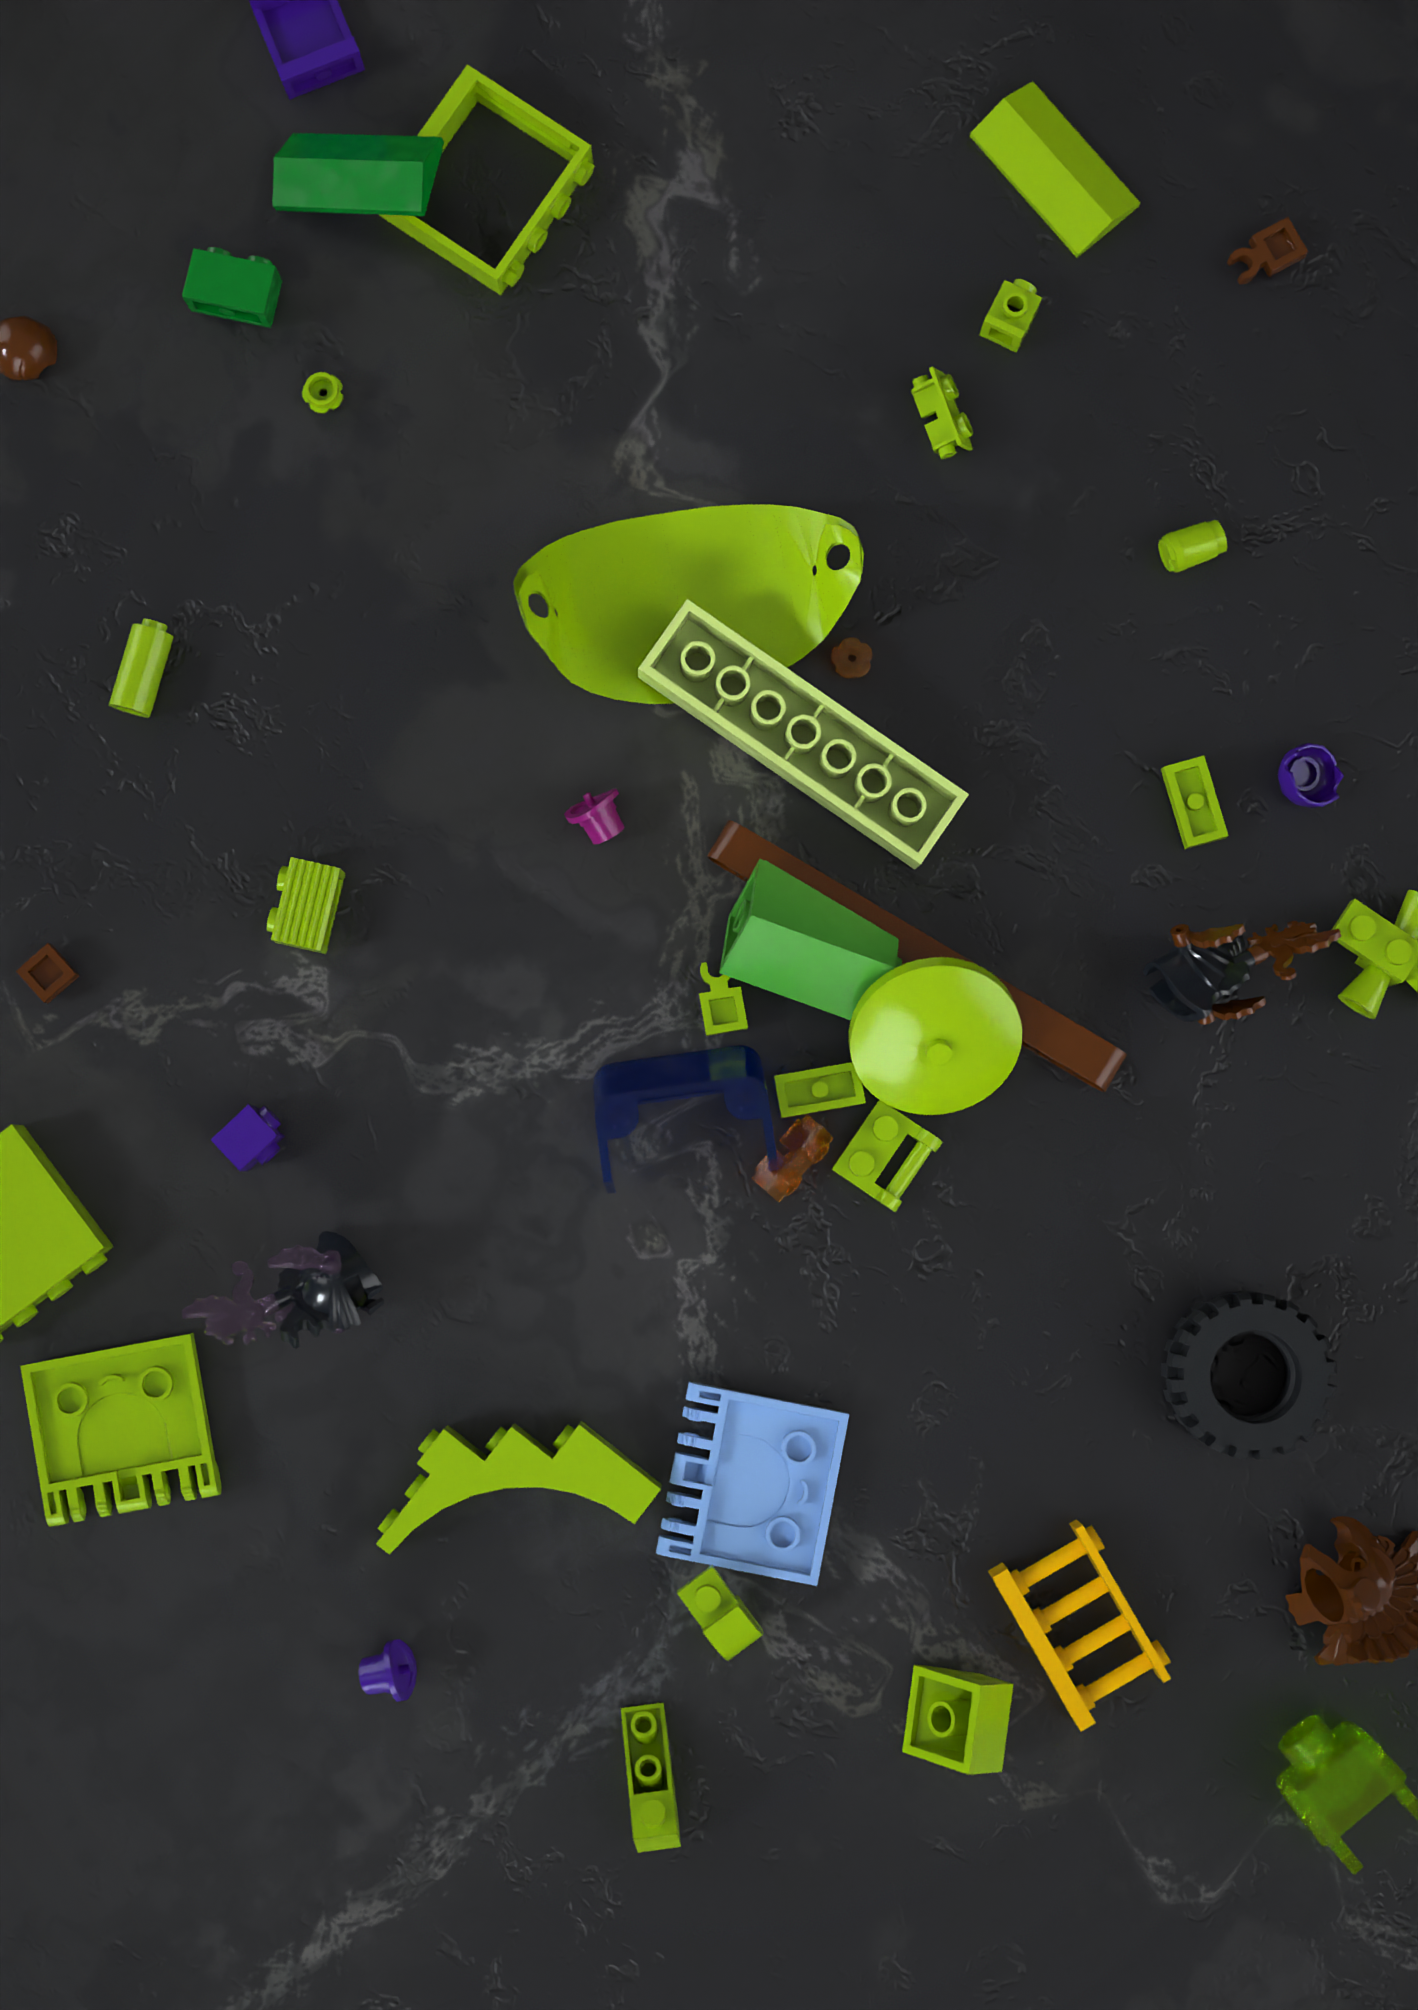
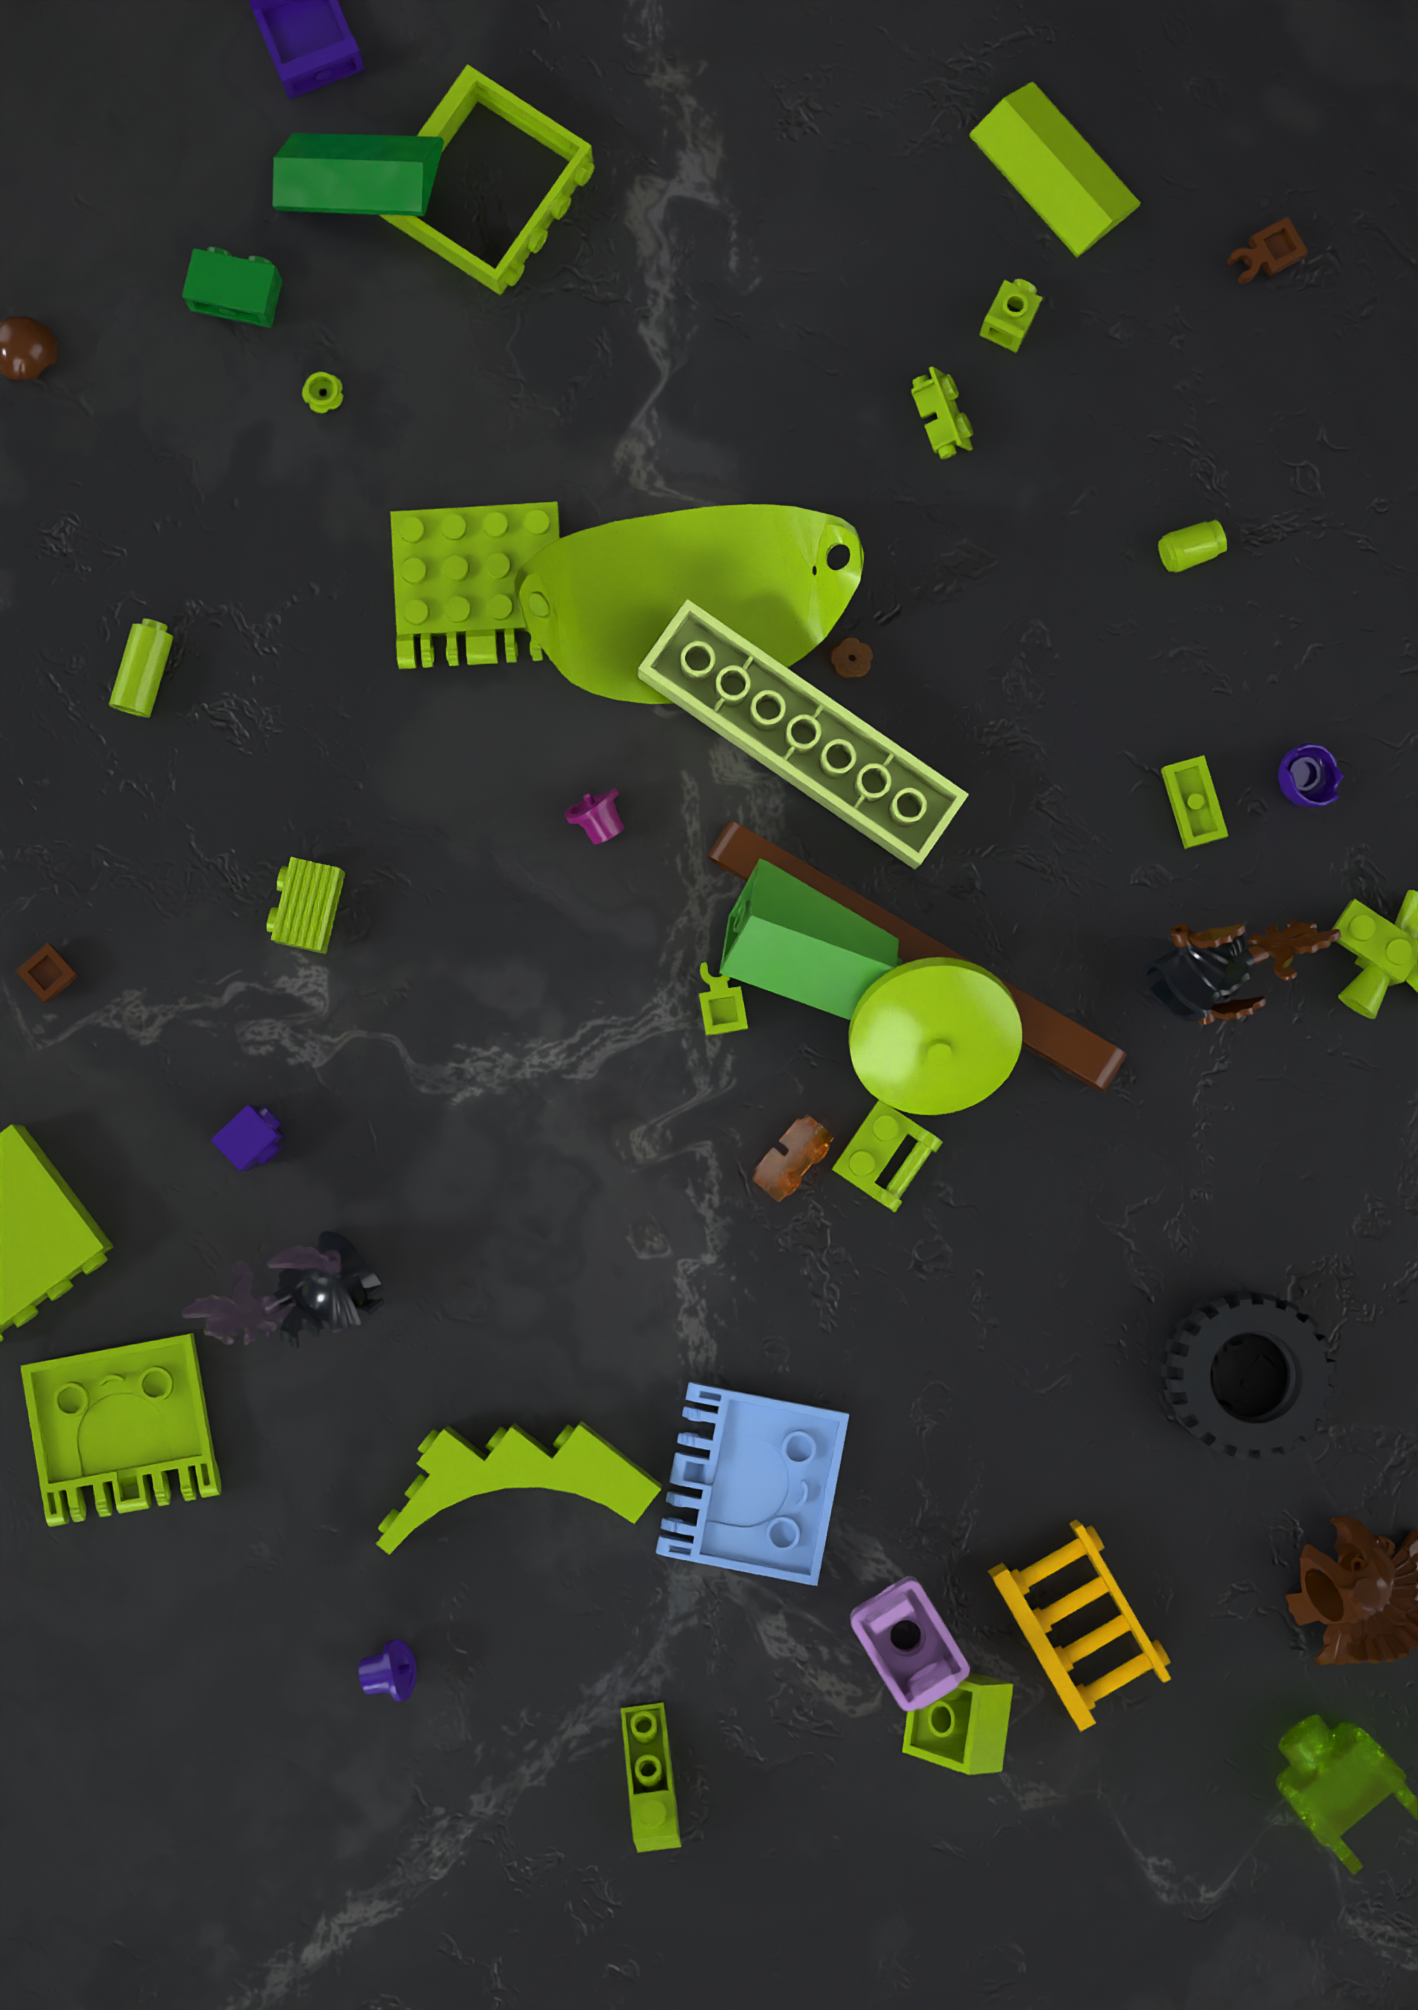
clear blue windscreen [593,1045,777,1194] -> none
lime brick [677,1565,764,1661] -> none
lime plate [774,1062,866,1118] -> none
none -> lime hinge [390,502,560,669]
none -> lavender piece [850,1576,969,1711]

